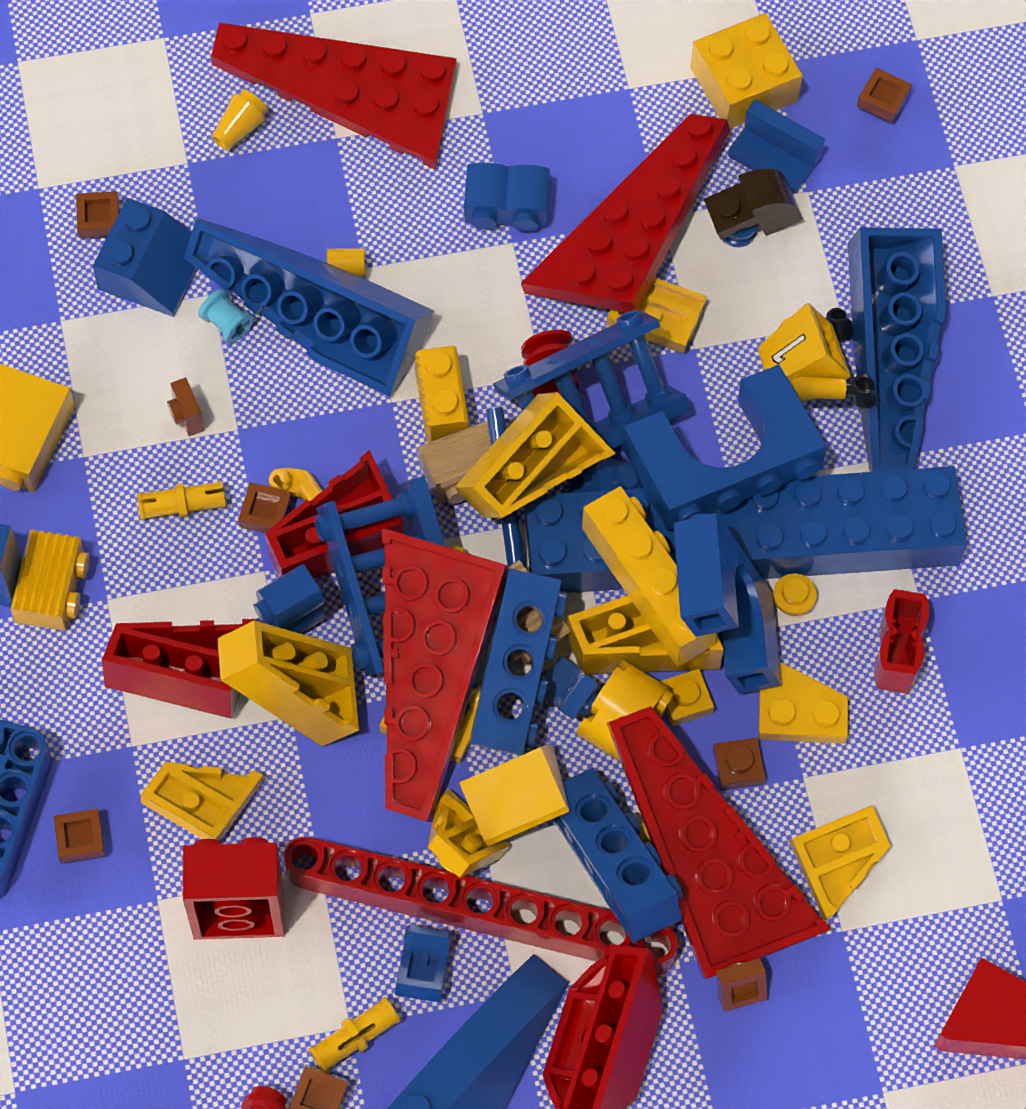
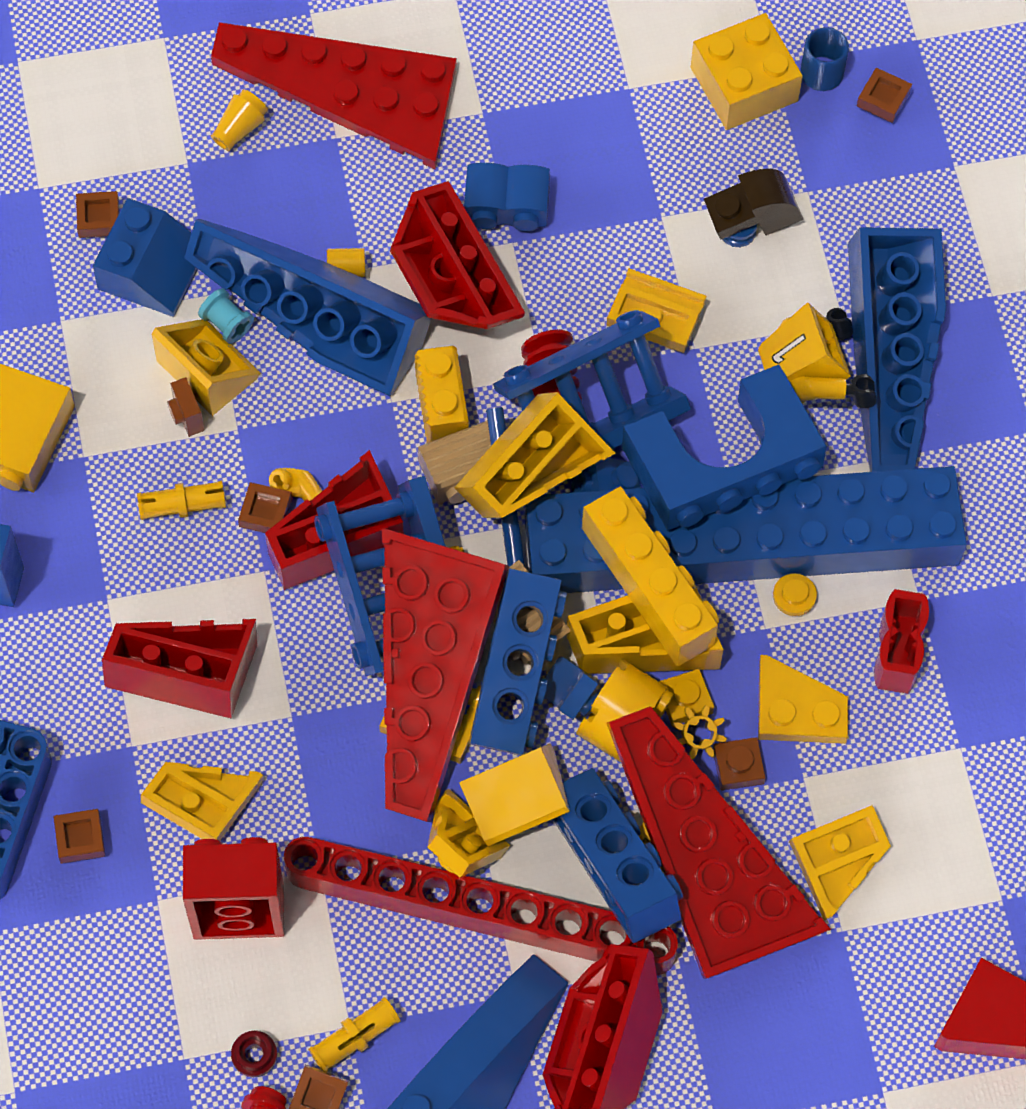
yellow brick [10,529,90,631] -> none
yellow wedge [218,621,359,747] -> none
blue brick [253,564,325,634] -> none
blue bracket [395,925,451,1002] -> none
red wing [521,114,730,312] -> none
blue arch [674,513,781,694] -> none
dark orange plate [716,958,767,1012] -> none
blue panel [728,100,825,194] -> none
none -> yellow slope [151,319,261,416]
none -> dark red plate [231,1031,277,1077]
none -> red wedge [390,181,525,329]
none -> yellow gear [672,705,727,759]
none -> blue piece [800,27,849,91]

